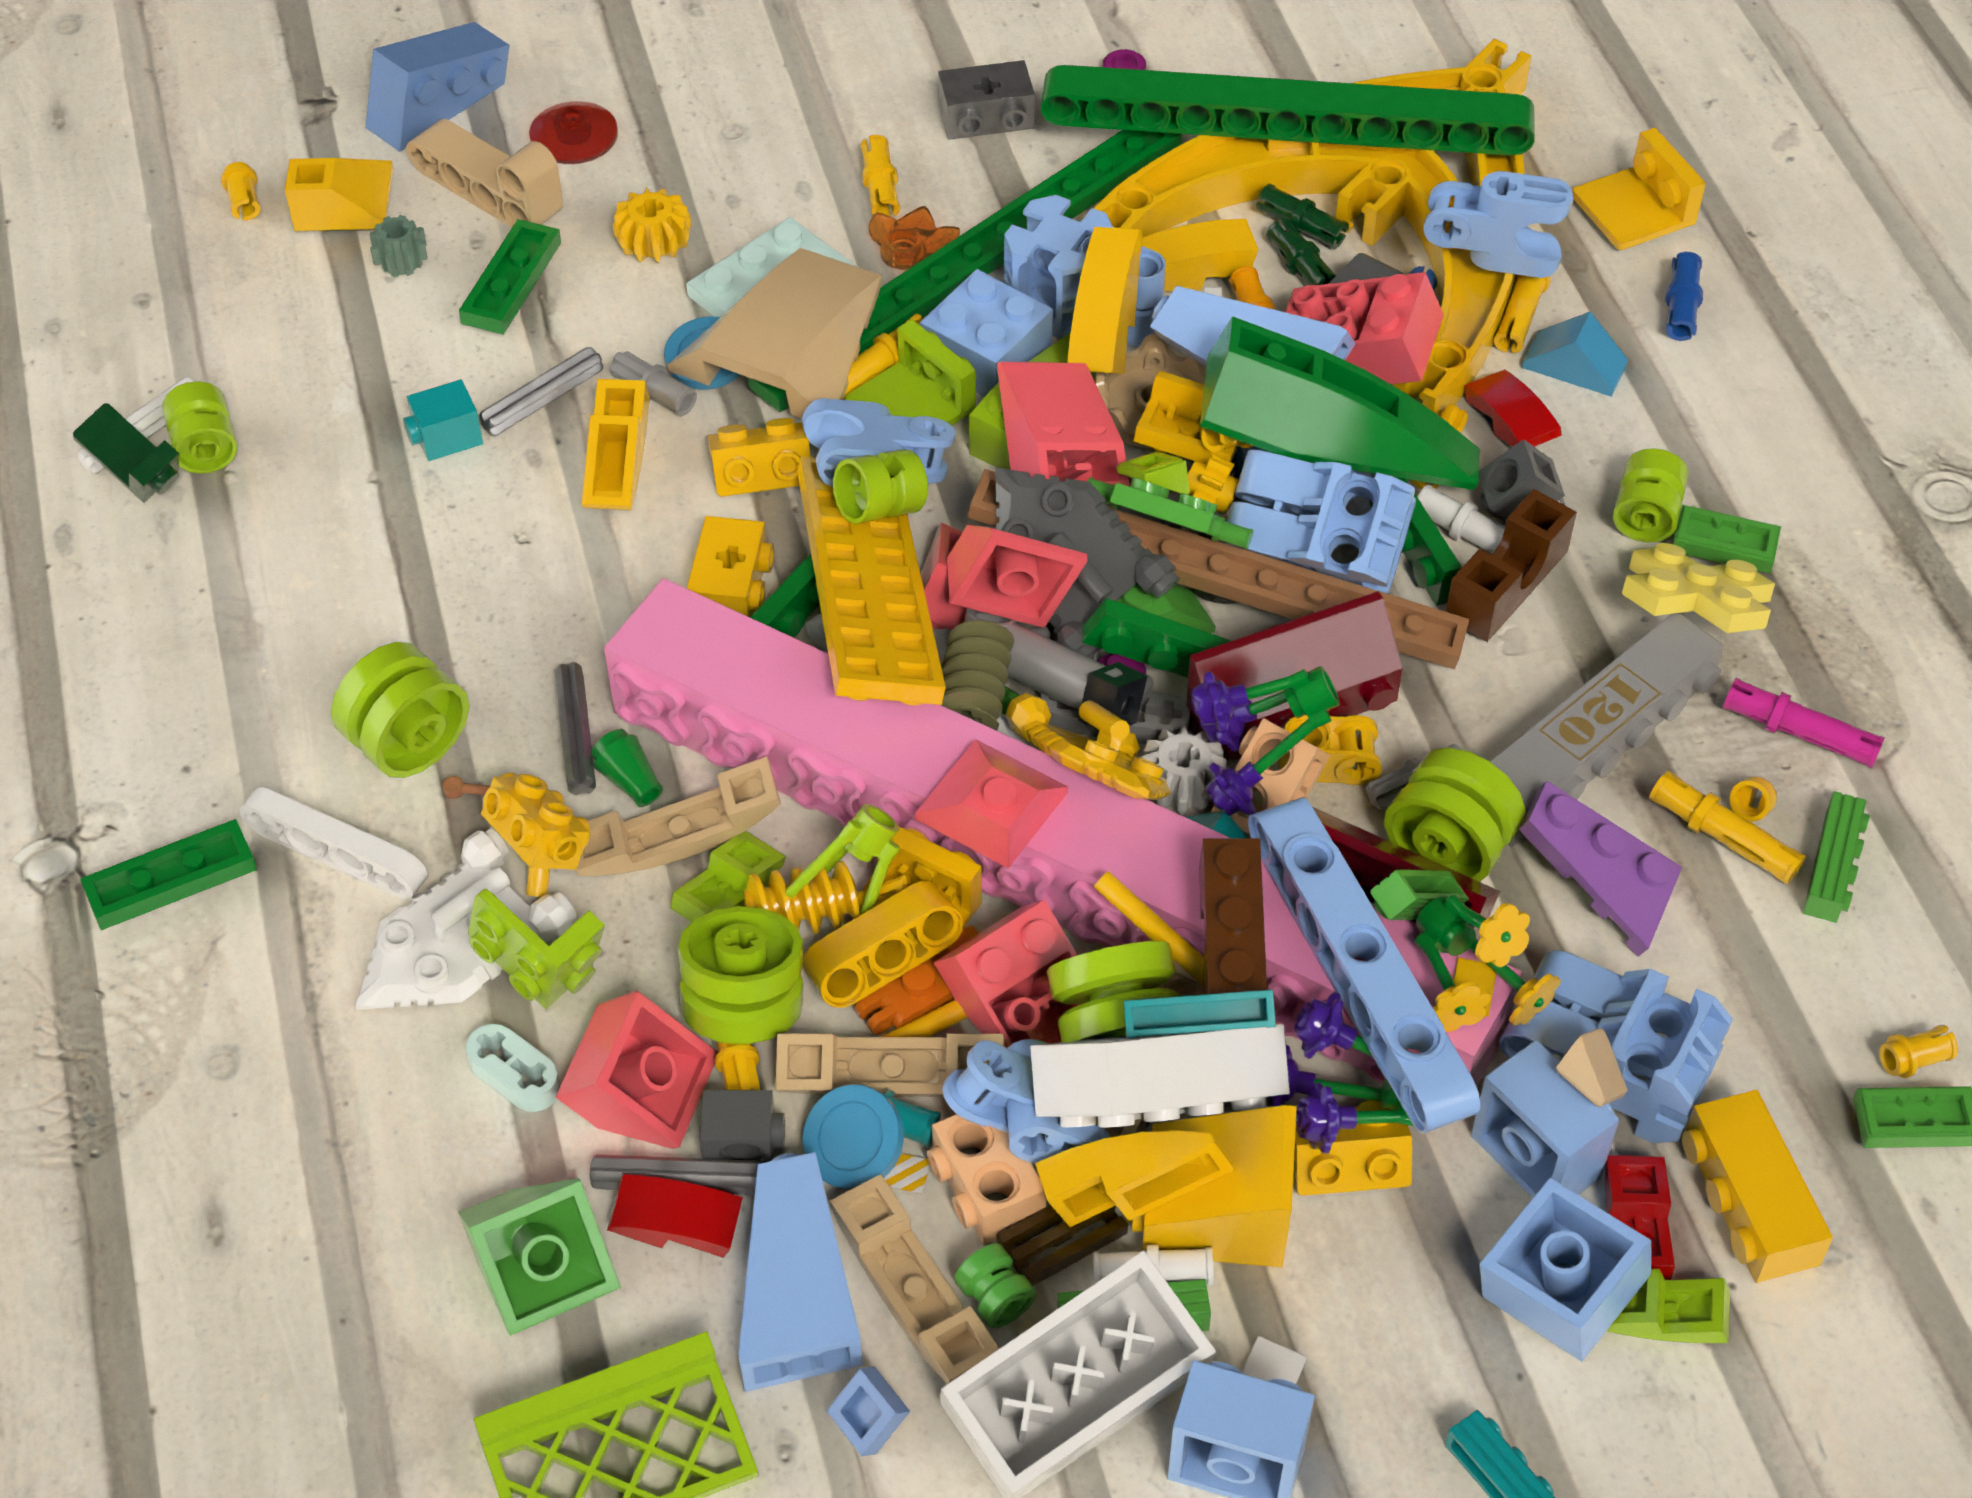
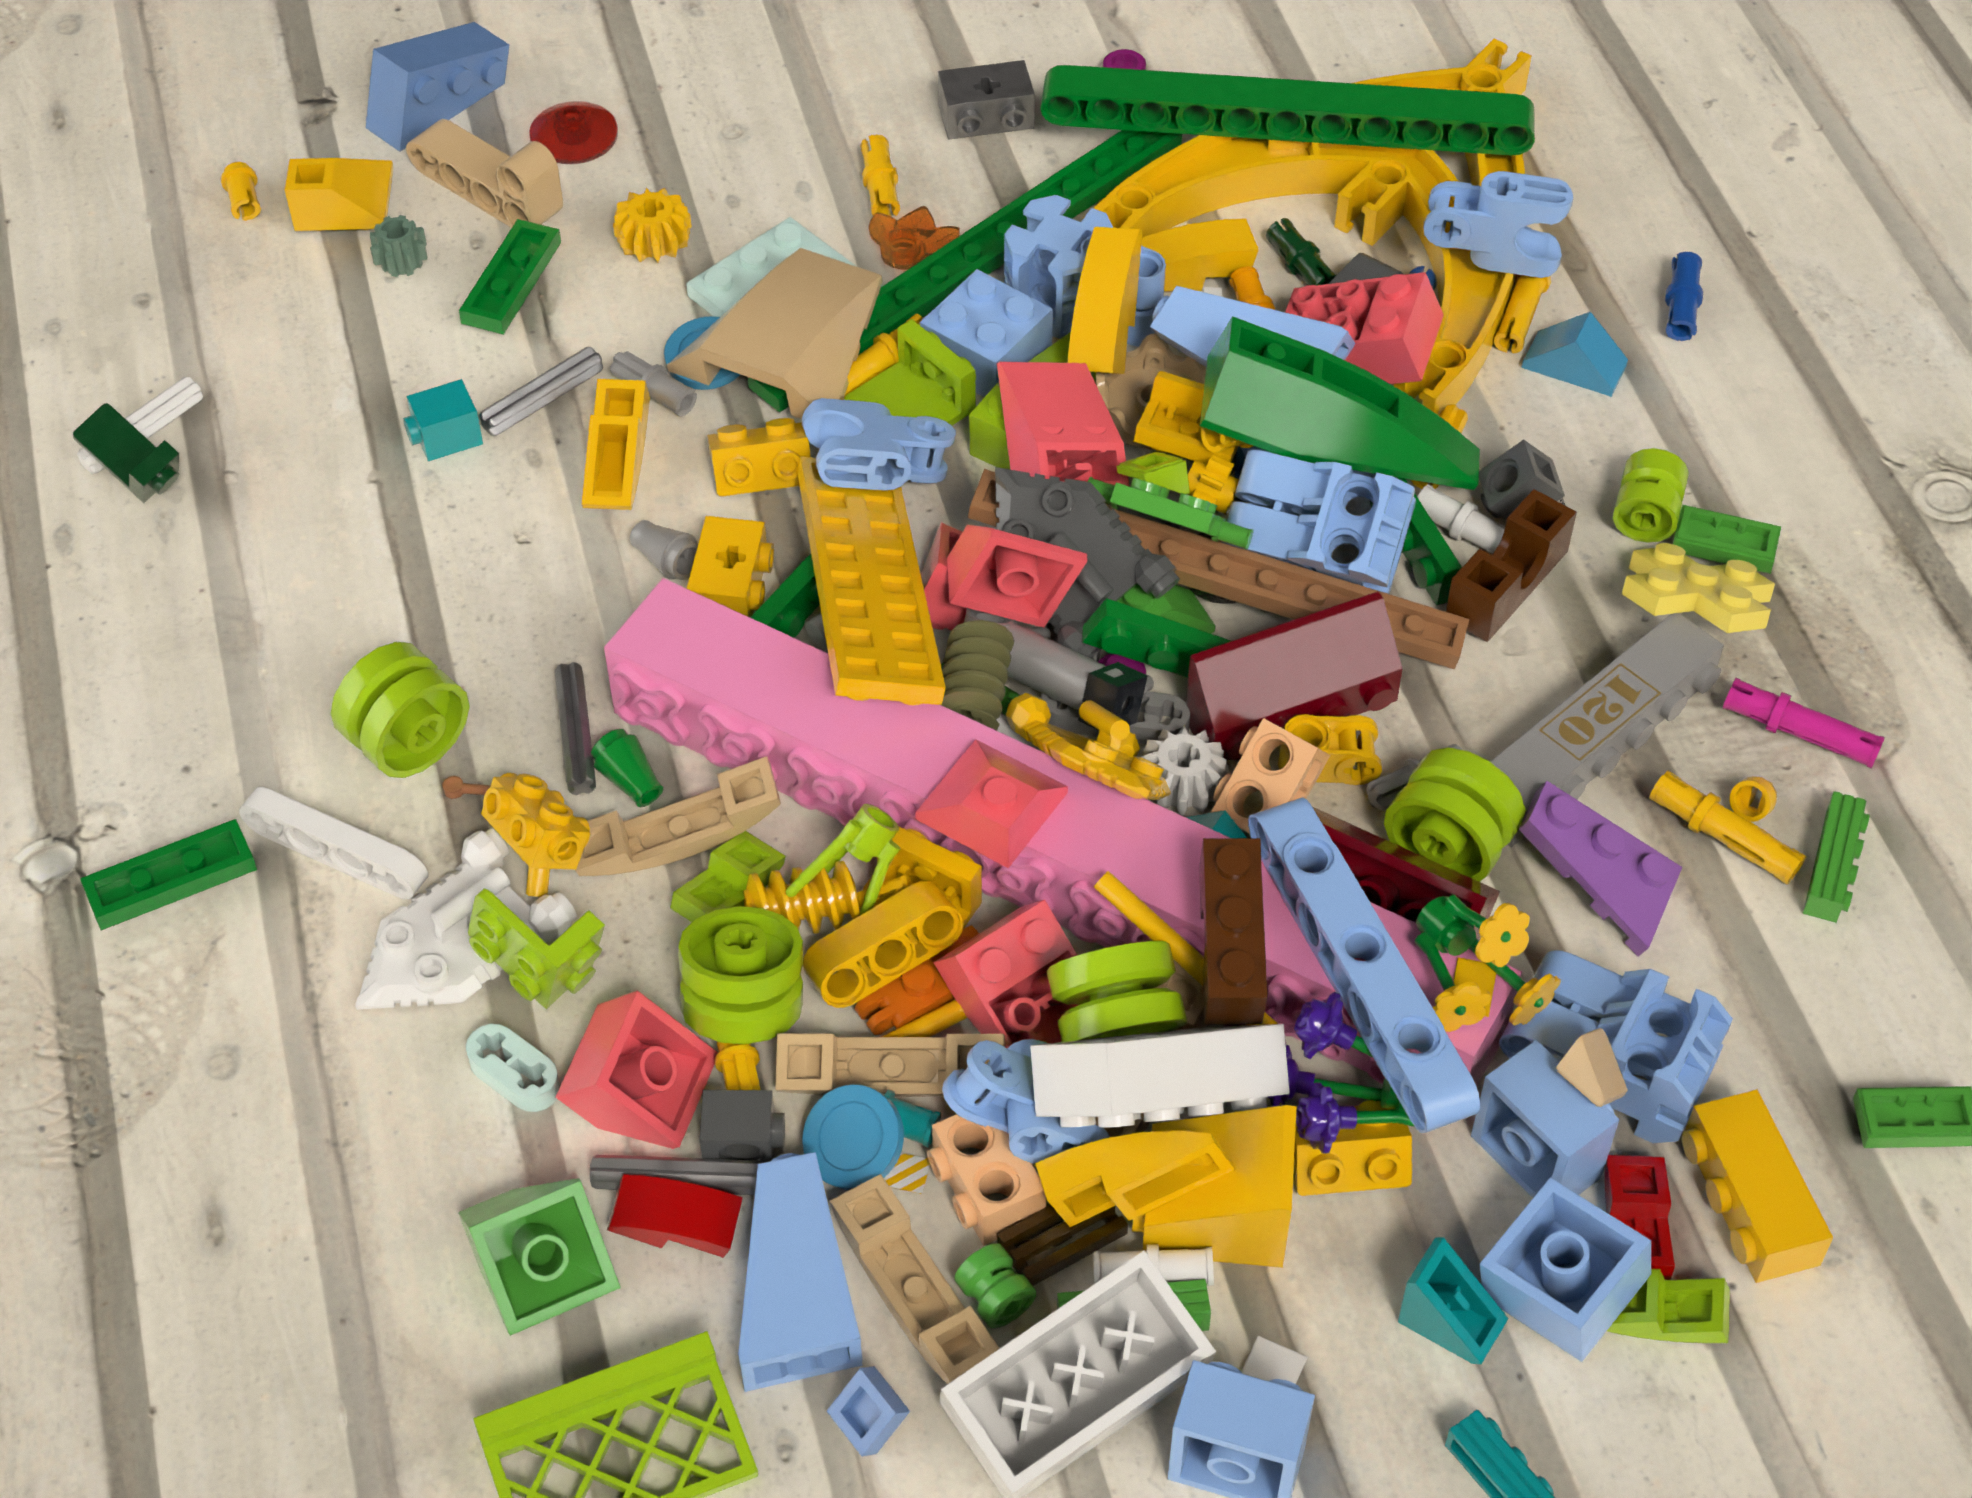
lime wheel [162,381,237,474] -> none
lime wheel [833,449,928,524] -> none
teal piece [1124,989,1276,1038] -> none
plant [1191,666,1340,816] -> none
dark green pin [1256,183,1349,249] -> none
bright green piece [1371,870,1469,920] -> none
red slope [1465,369,1562,447] -> none
yellow bracket [1572,127,1706,250] -> none
yellow pin [1879,1025,1958,1079] -> none
none -> light grey cone [630,520,698,580]
none -> teal slope [1398,1237,1509,1365]

